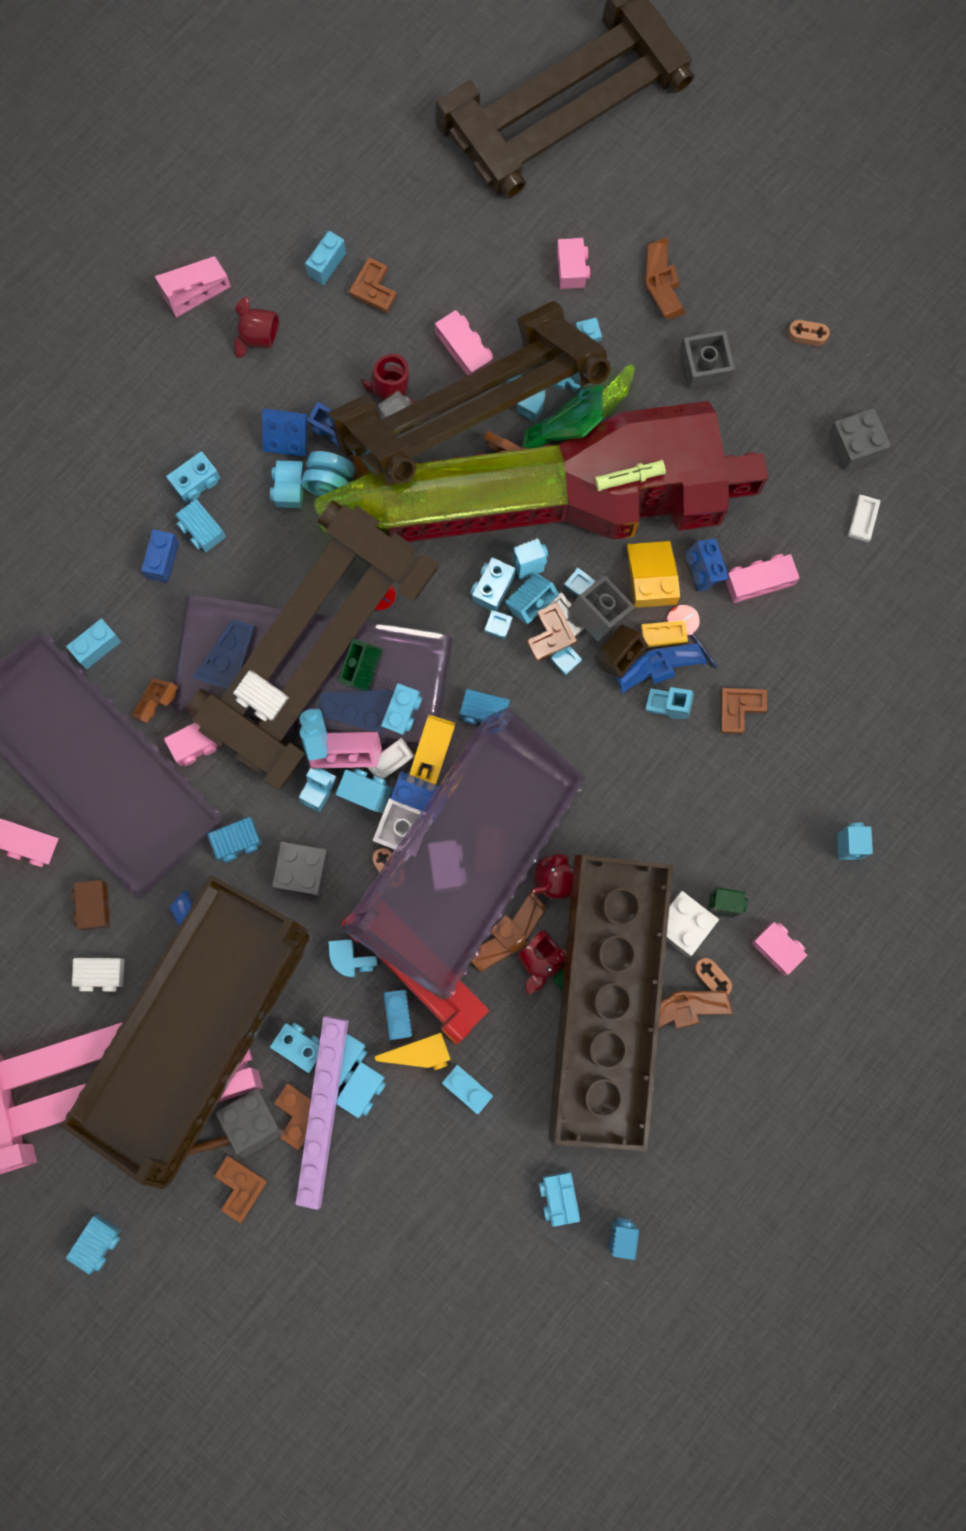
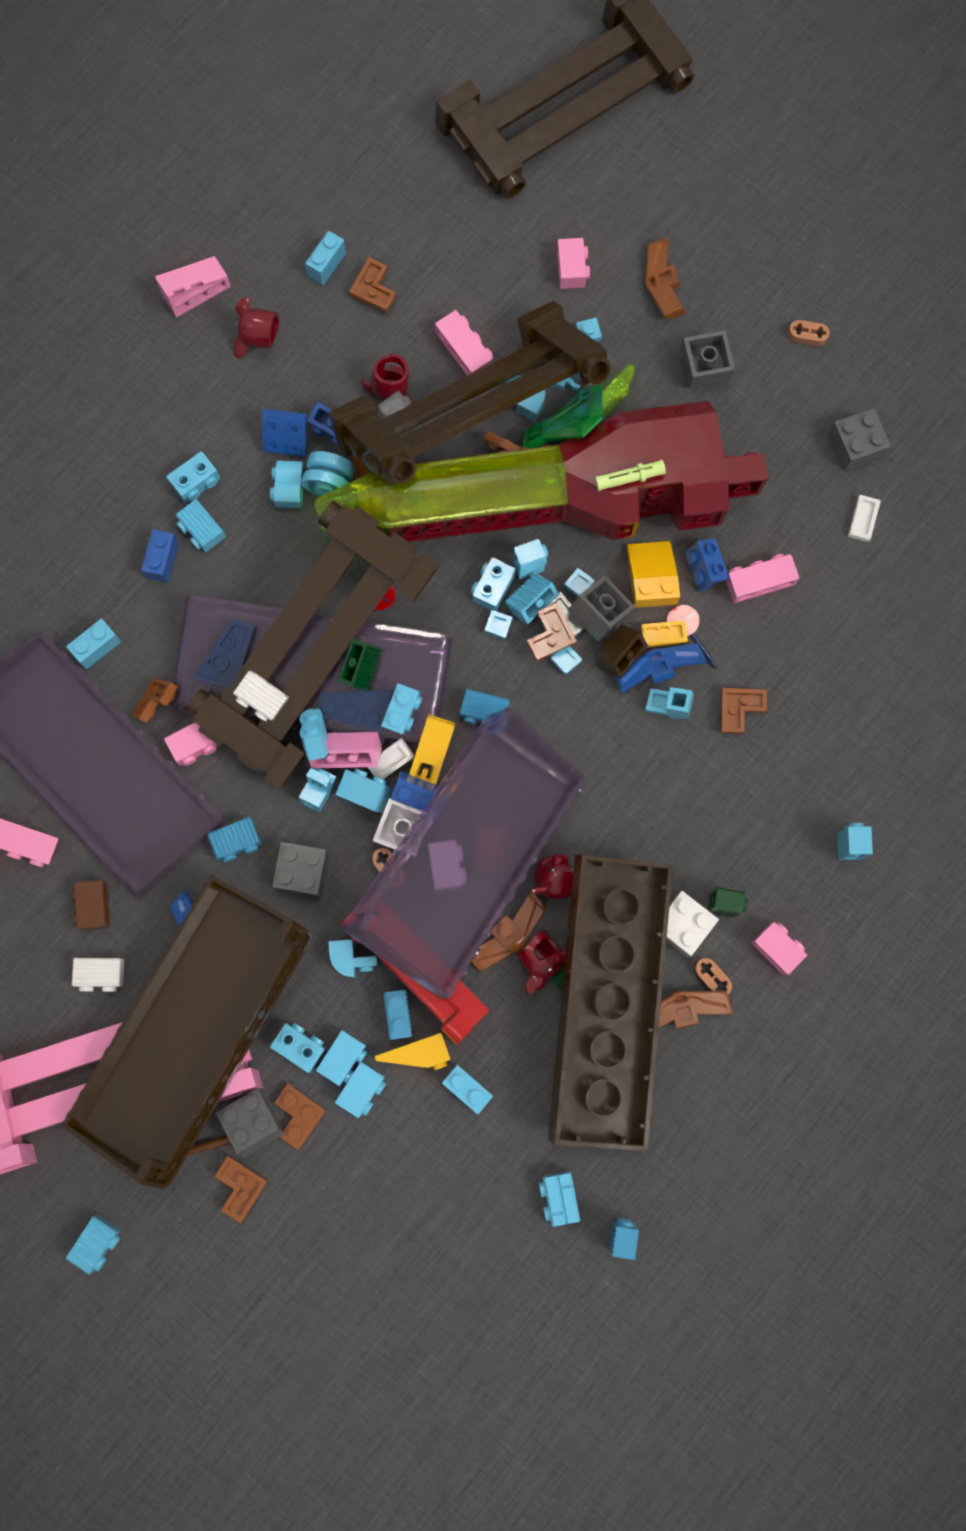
lavender plate [296,1016,349,1210] -> none

